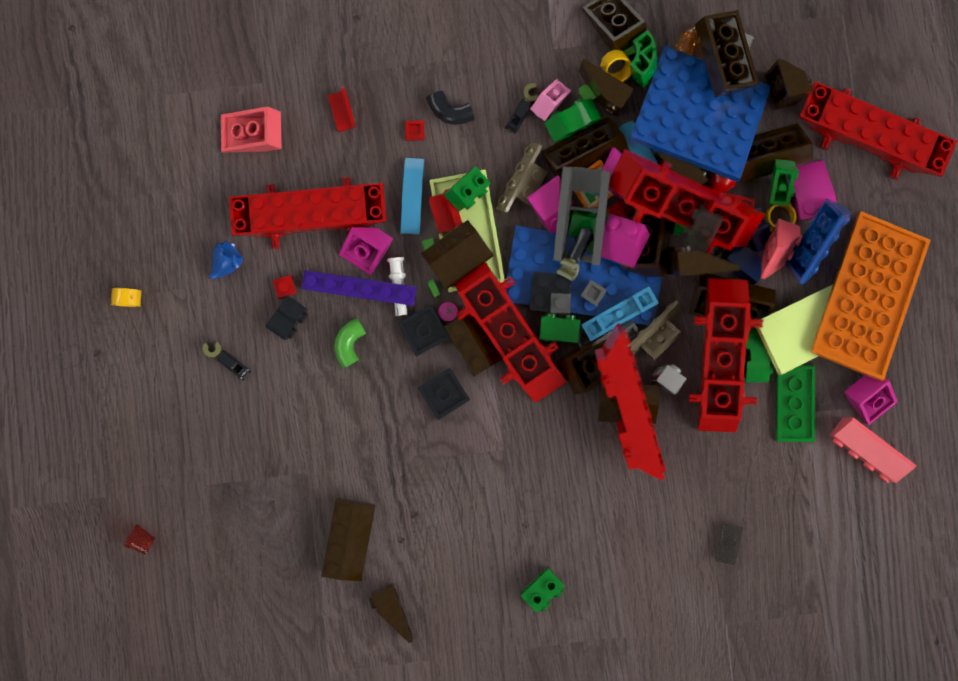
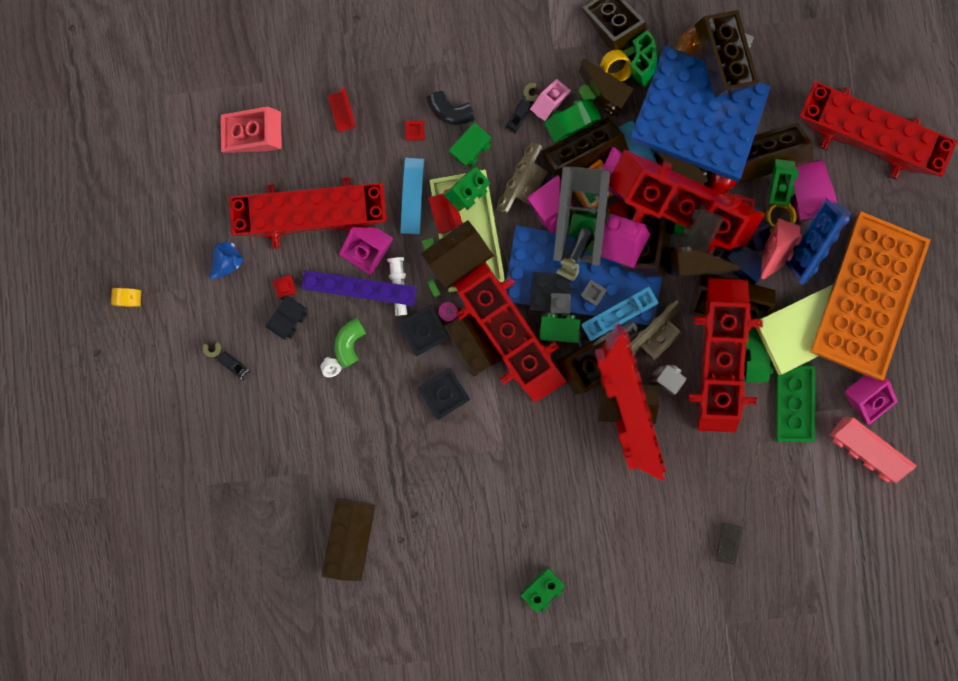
clear red piece [124,524,156,555] -> none
dark brown slope [369,584,414,643] -> none
dark brown slope [765,58,812,110] -> none
none -> white tile [320,357,341,377]
none -> green brick [449,122,492,169]

